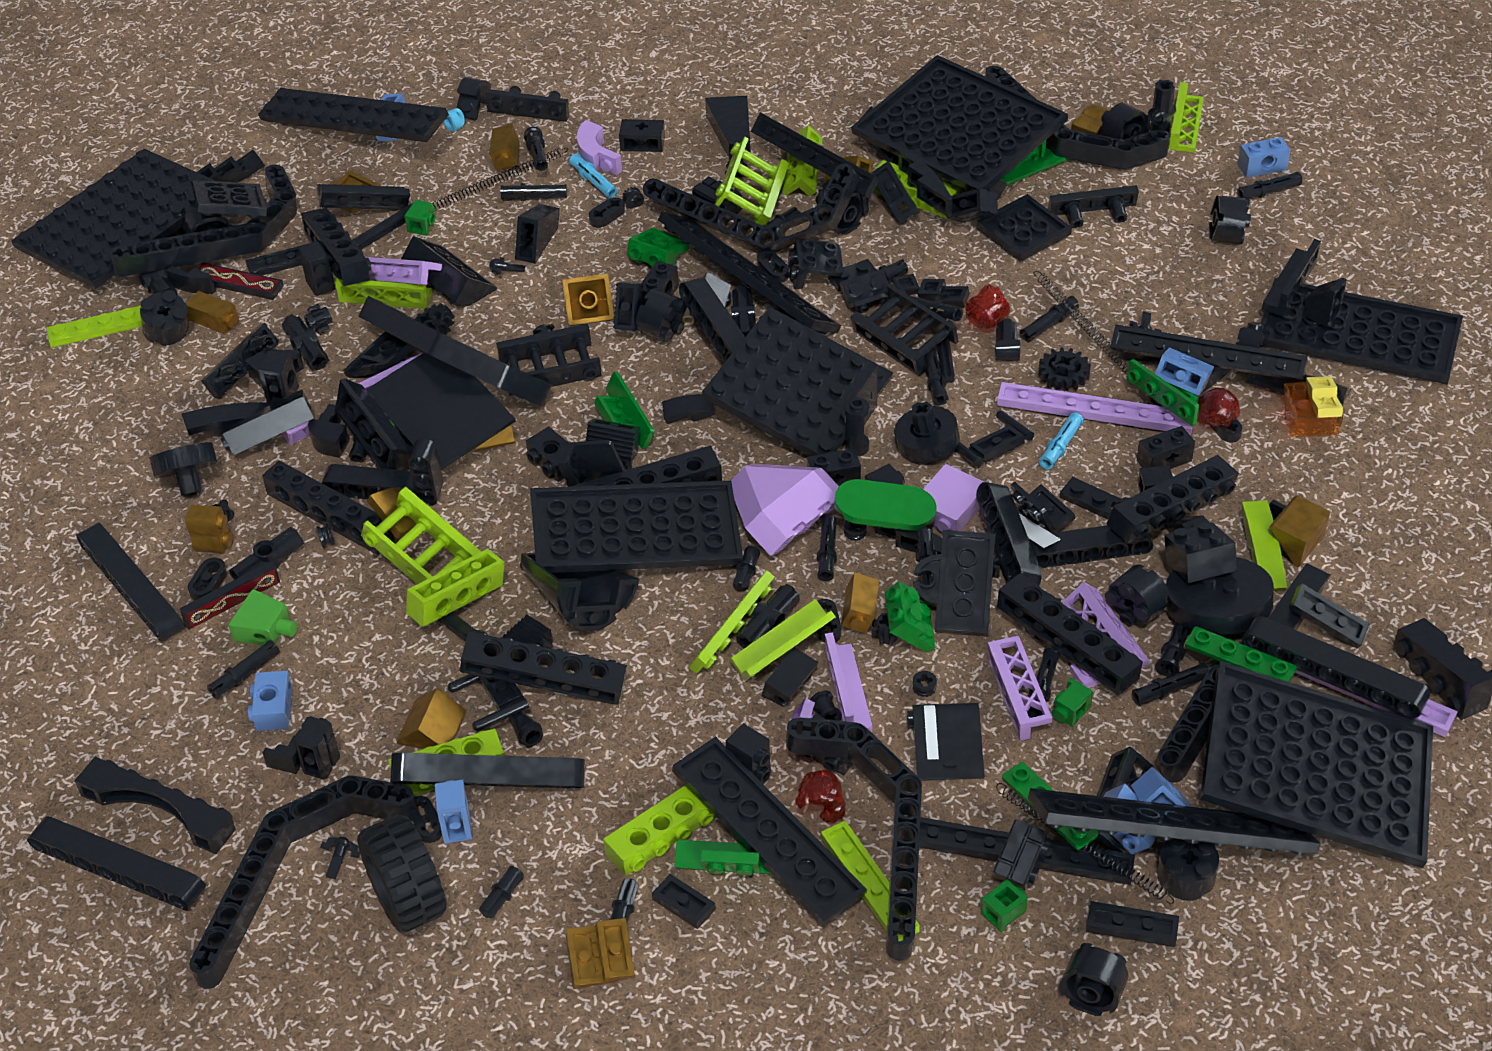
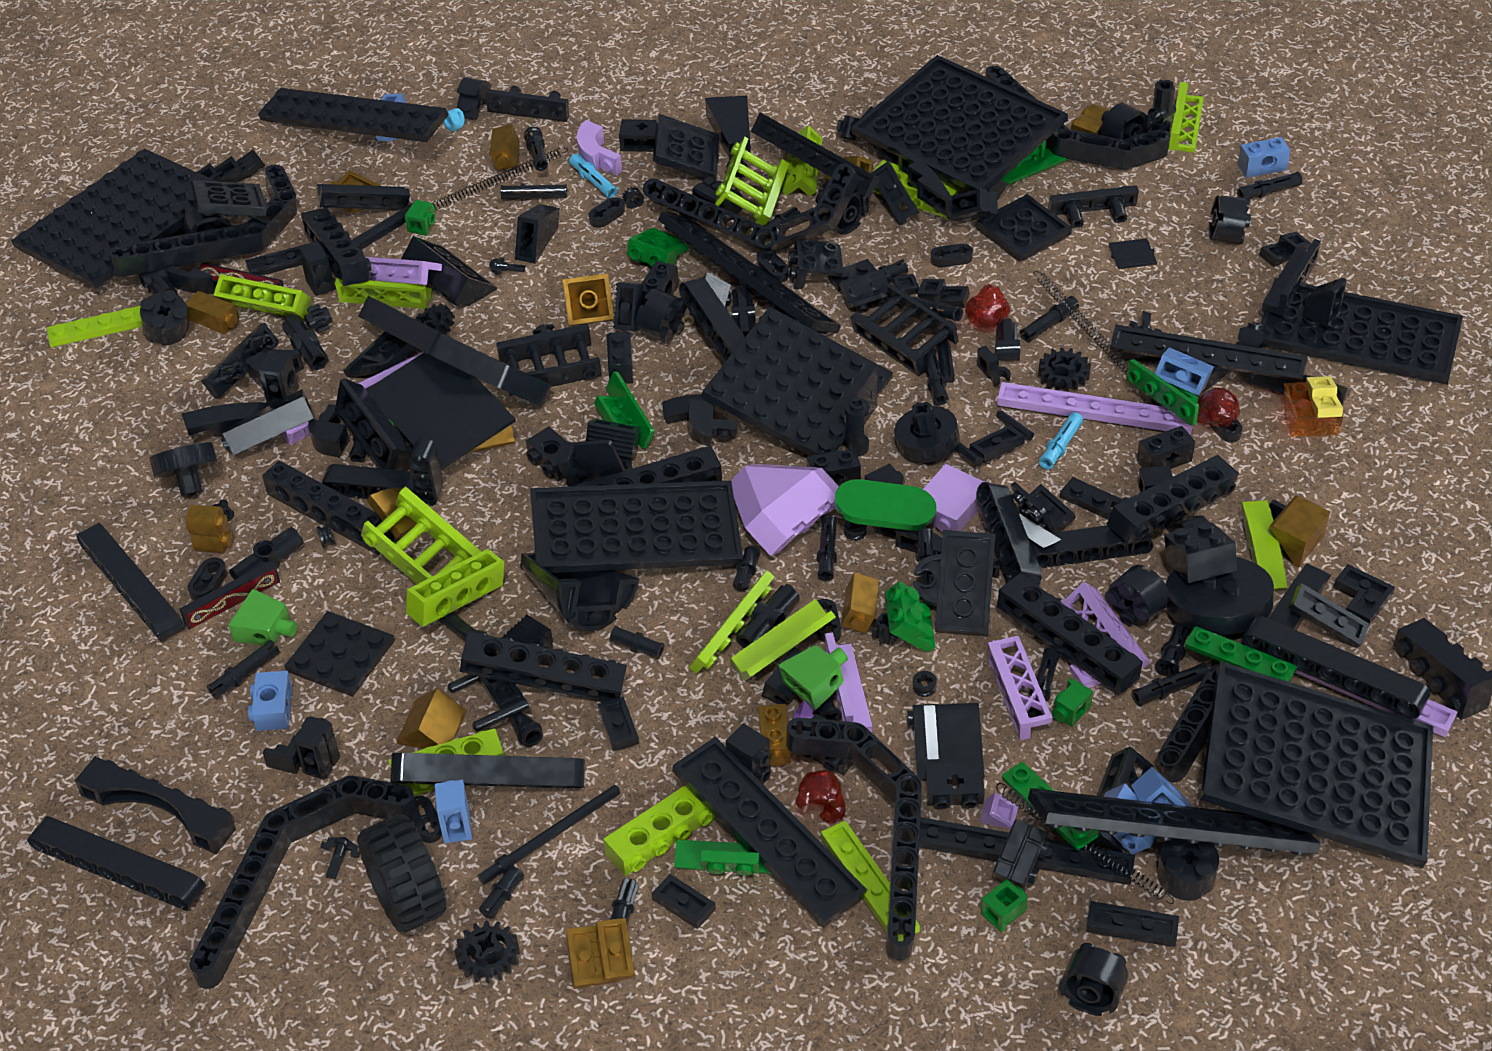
none -> lime brick [214,274,313,320]
none -> black plate [284,611,395,697]
none -> black gear [455,921,520,983]
none -> black bar [477,784,621,885]
none -> black plate [598,696,639,751]
none -> black brick [607,332,633,384]
none -> black pin [609,626,665,659]
none -> black plate [653,114,719,179]
none -> black brick [687,399,737,446]
none -> pearl gold brick [758,704,791,766]
none -> bright green torso [778,646,848,710]
none -> black gear [836,115,860,141]
none -> black brick [925,762,985,809]
none -> black beam [930,244,973,267]
none -> black plate [977,346,1011,385]
none -> lavender slope [979,792,1019,829]
none -> black piece [1109,238,1157,269]
none -> black slope [1259,231,1311,267]
none -> black plate [1334,564,1395,624]

